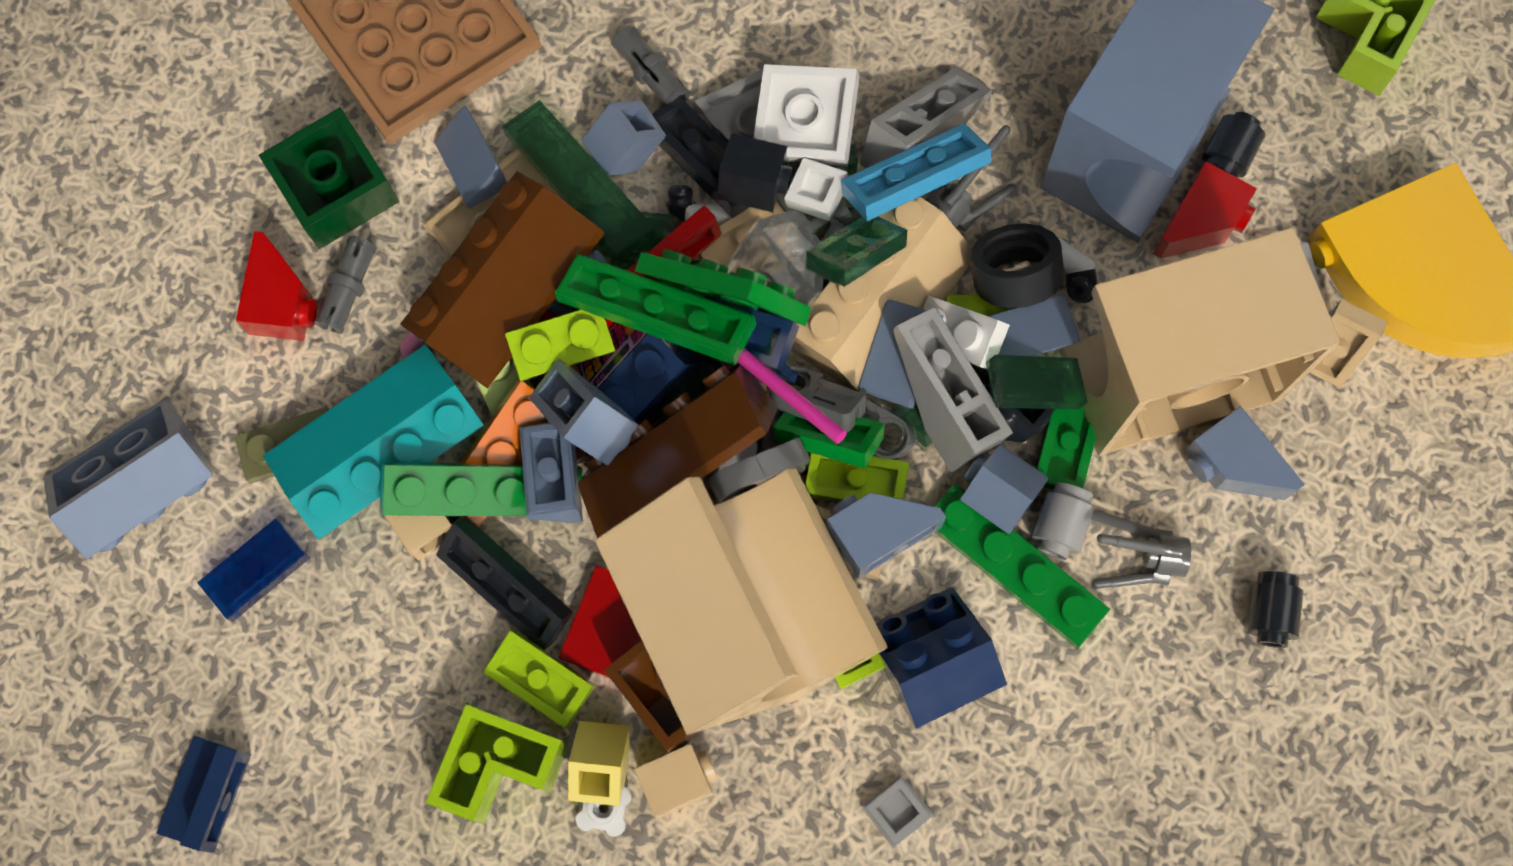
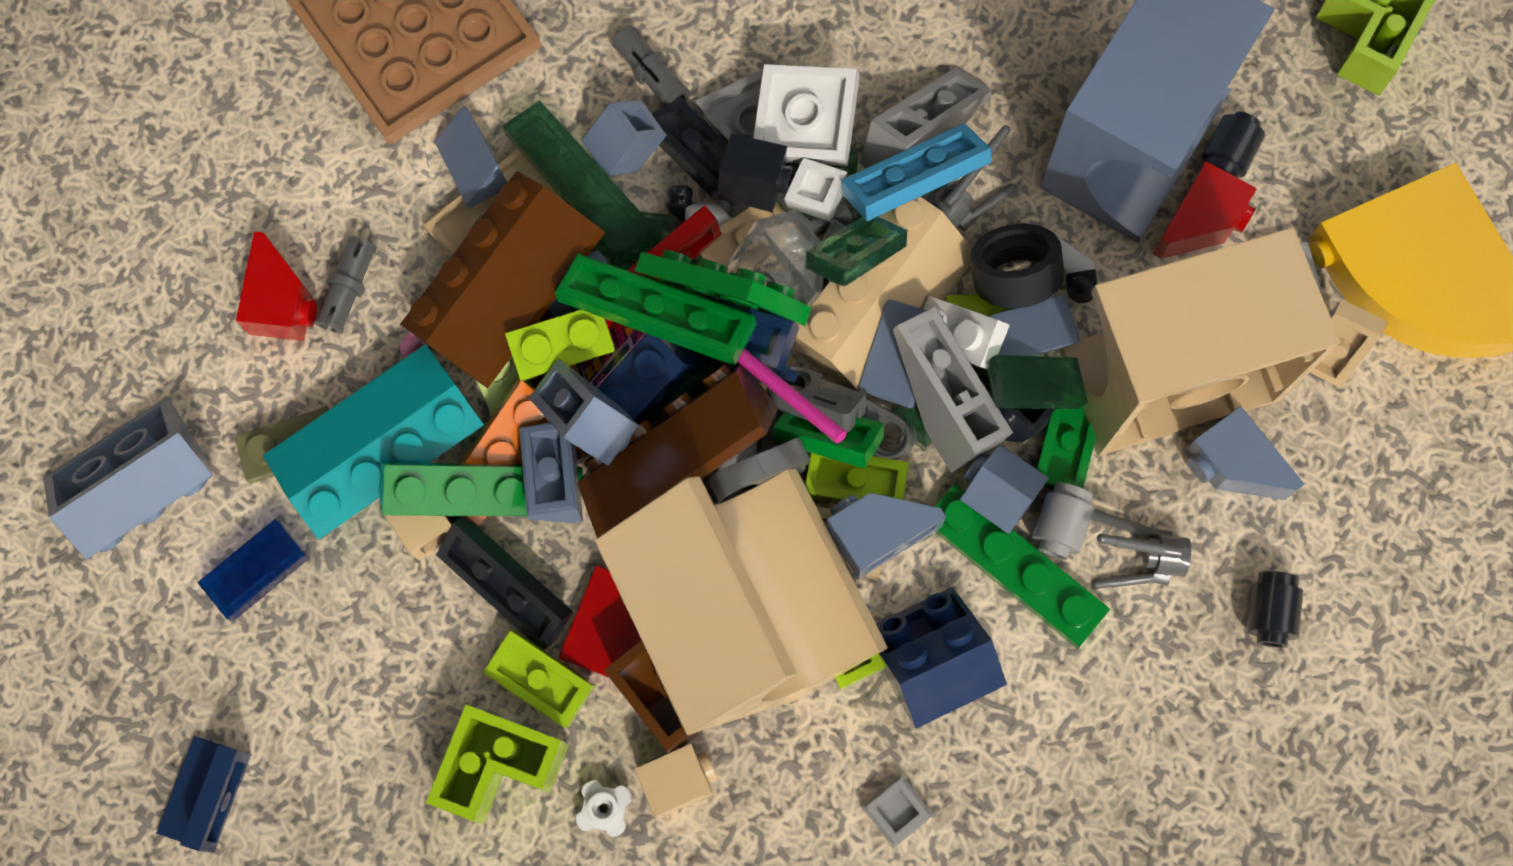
dark green brick [258,107,400,250] -> none
light yellow brick [568,721,630,806] -> none

